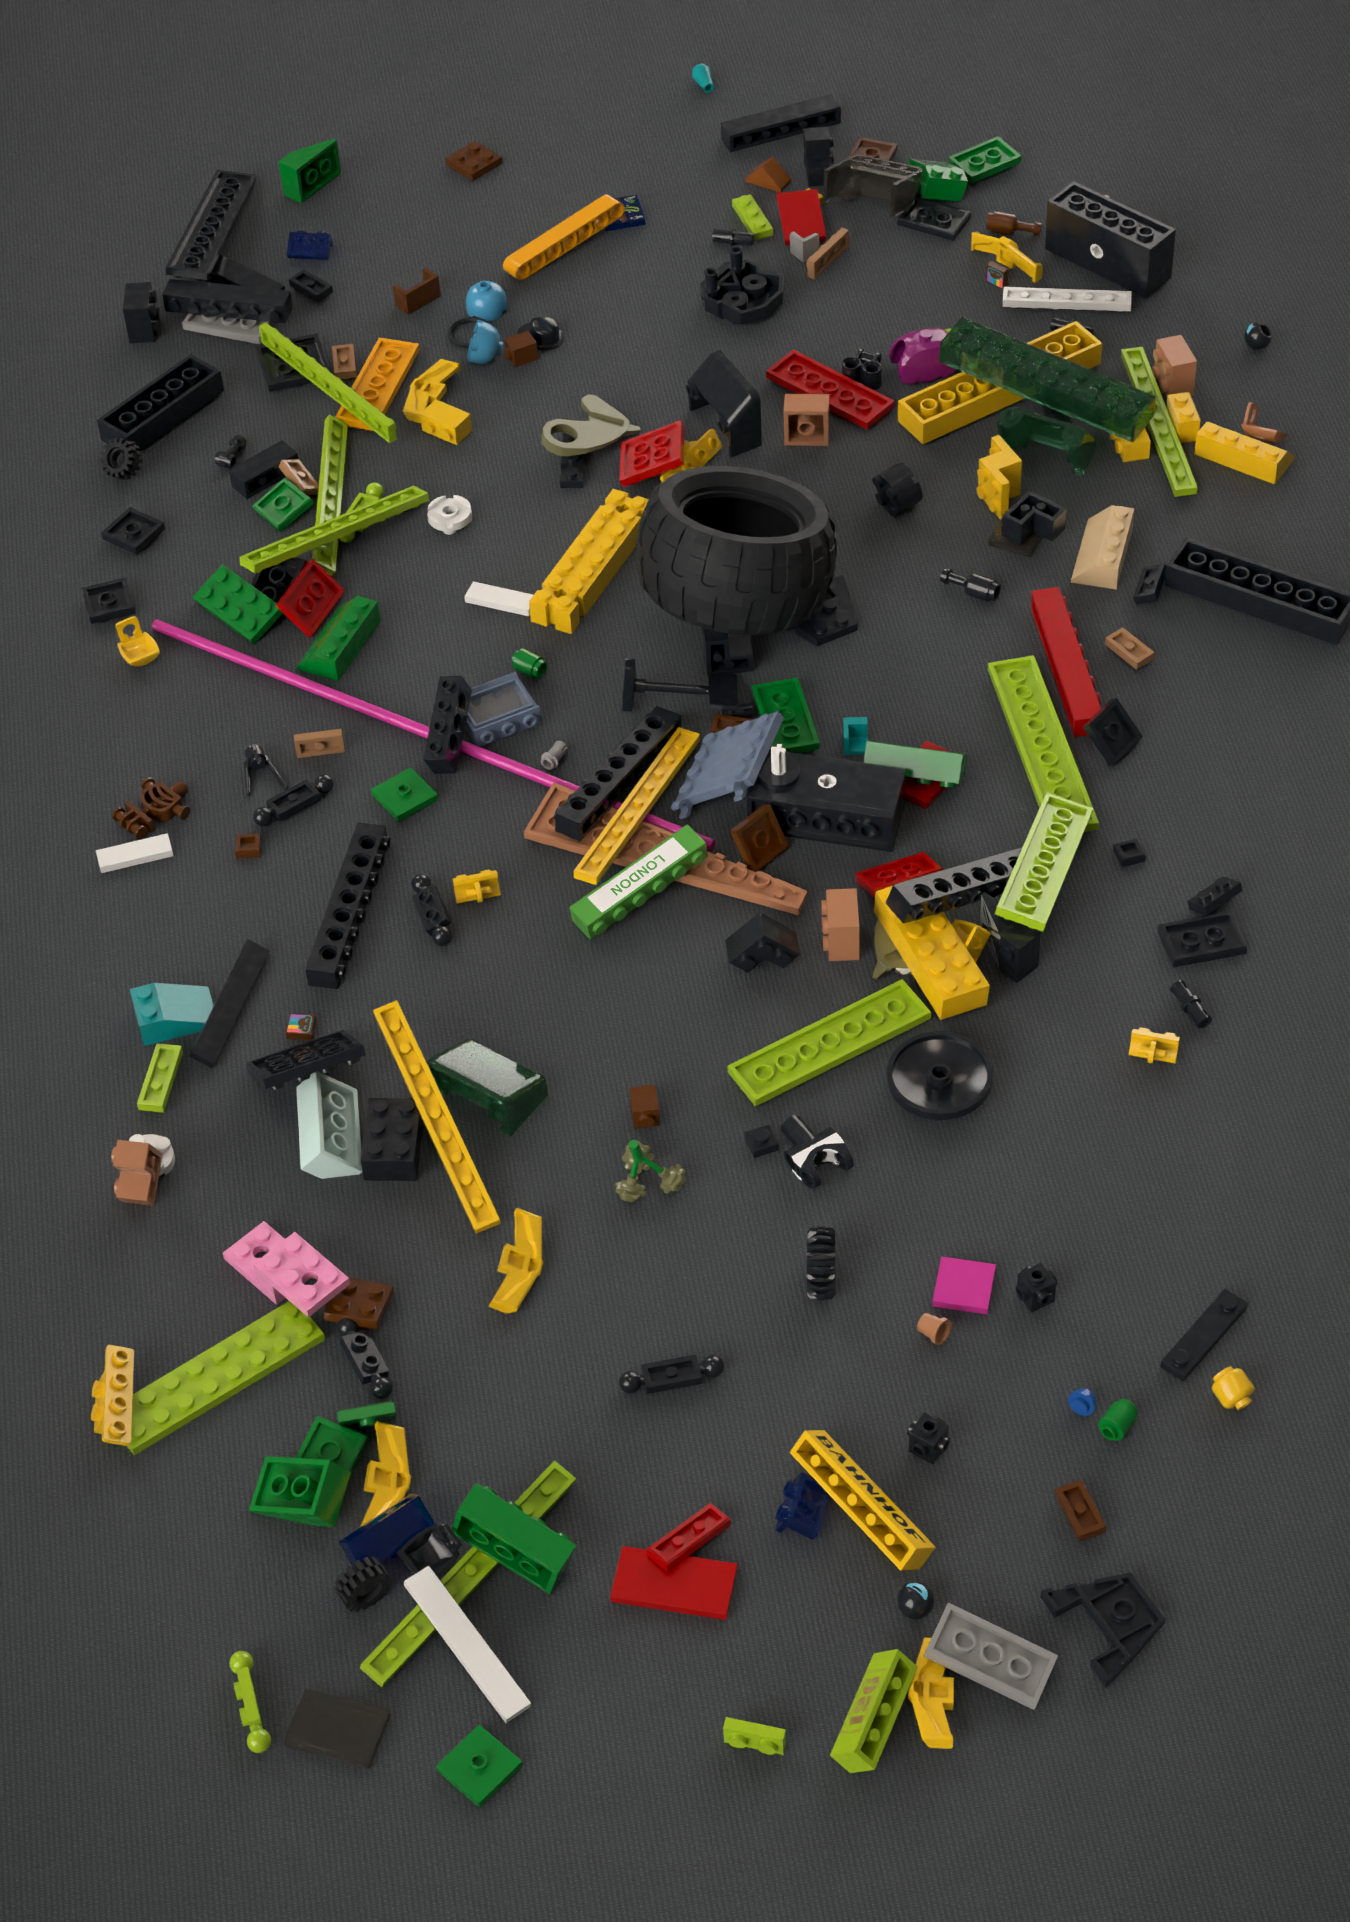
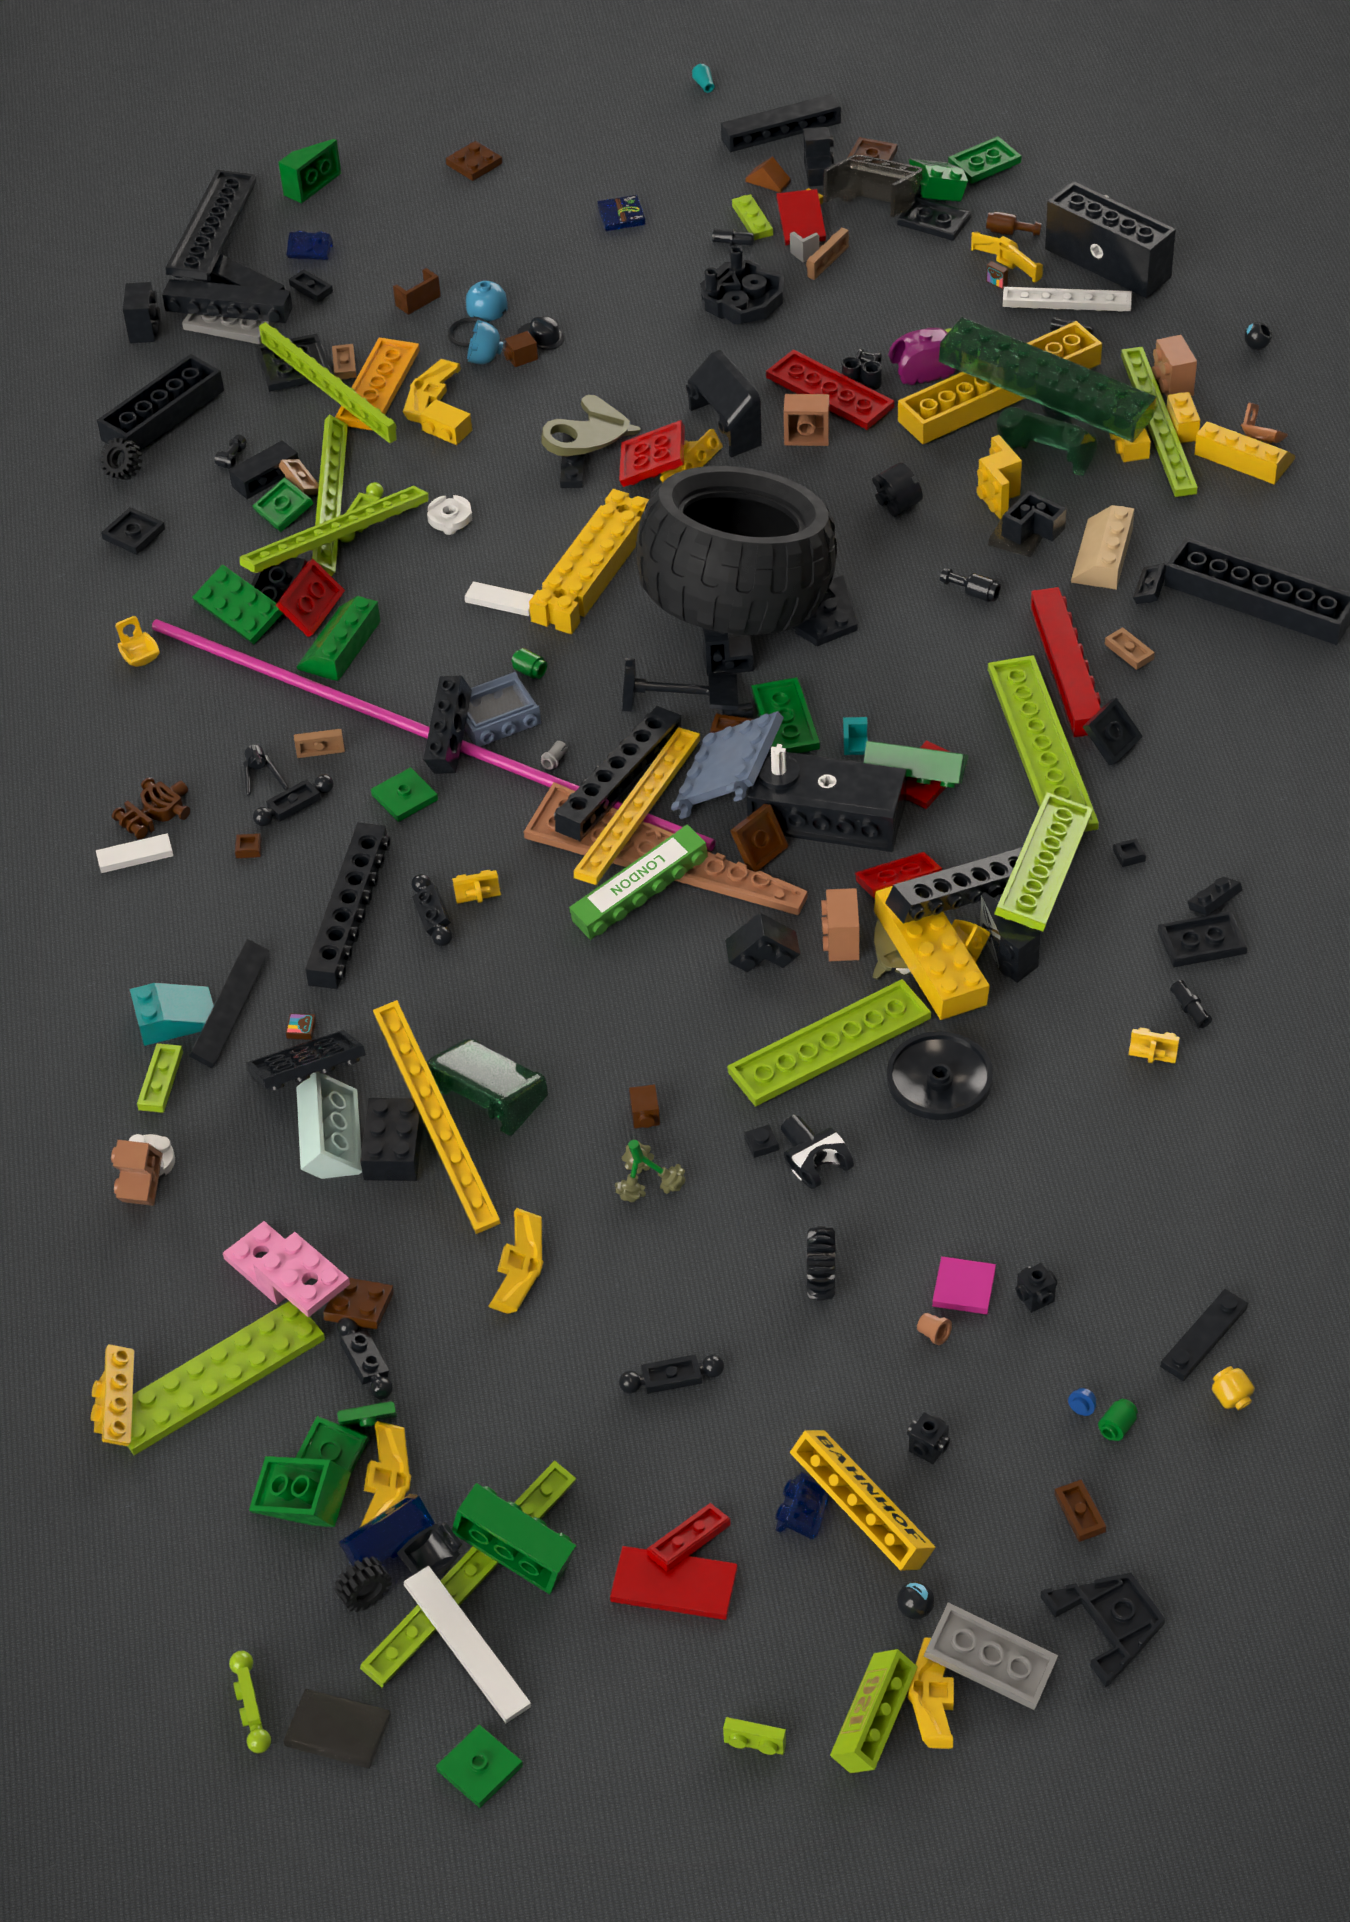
black plate [81,577,136,624] -> none
light orange beam [503,195,624,281] -> none

